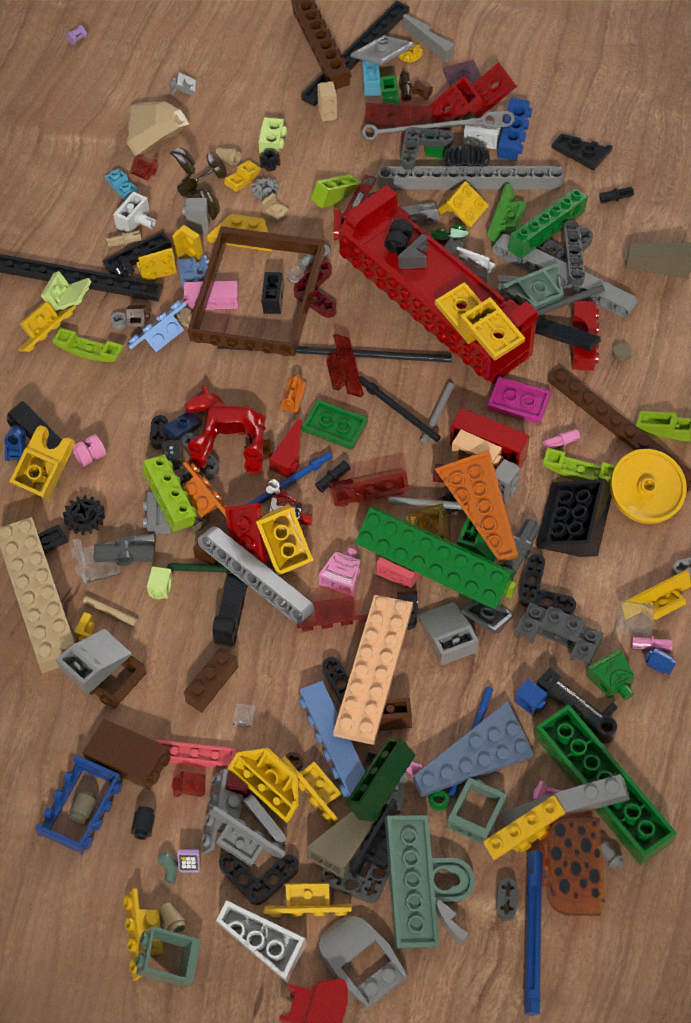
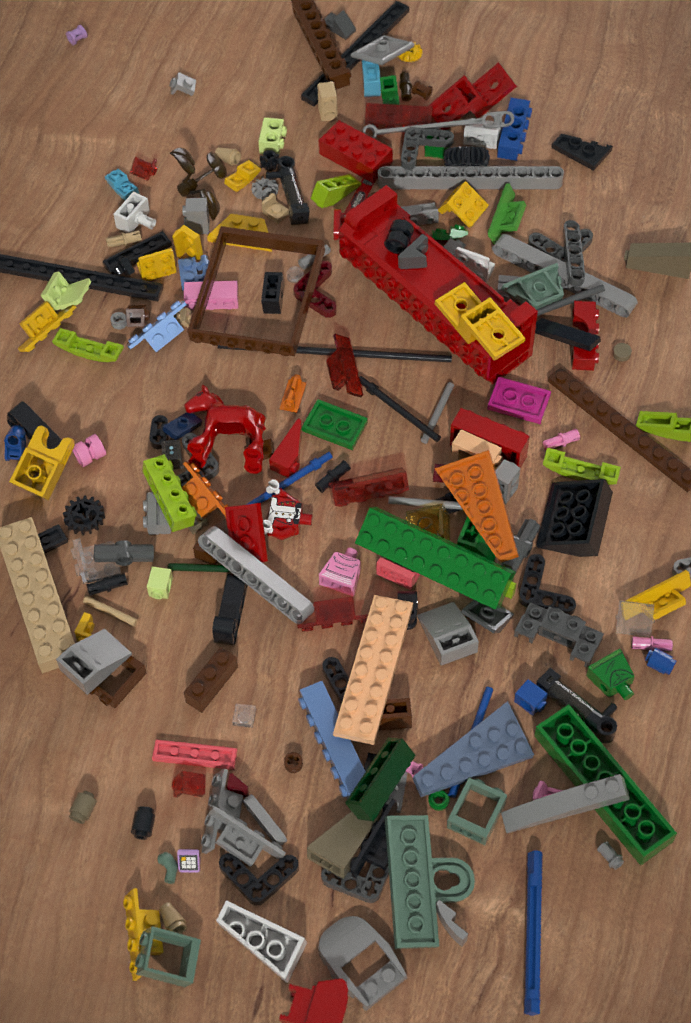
blue window [35,755,123,855] -> none
reddish brown brick [82,719,171,790] -> none
light grey axle [116,533,155,546] -> none
tan brick [126,102,189,156] -> none
yellow wedge [228,748,299,823] -> none
yellow slope [256,504,313,576] -> none
yellow bracket [264,882,352,917] -> none
yellow bracket [282,756,341,825] -> none
light grey slope [403,14,454,63] -> none
plate [443,60,482,87] -> none
yellow bracket [483,795,566,861] -> none
dark grey beam [496,878,518,921] -> none
green brick [508,188,588,259] -> none
clear orange brick [542,817,605,916] -> none
black axle [599,187,634,204] -> none
yellow dish [610,449,687,524] -> none
none -> black pin [86,573,128,596]
none -> piece [266,156,310,225]
none -> red brick [318,120,393,183]
none -> dark grey slope [324,10,356,40]

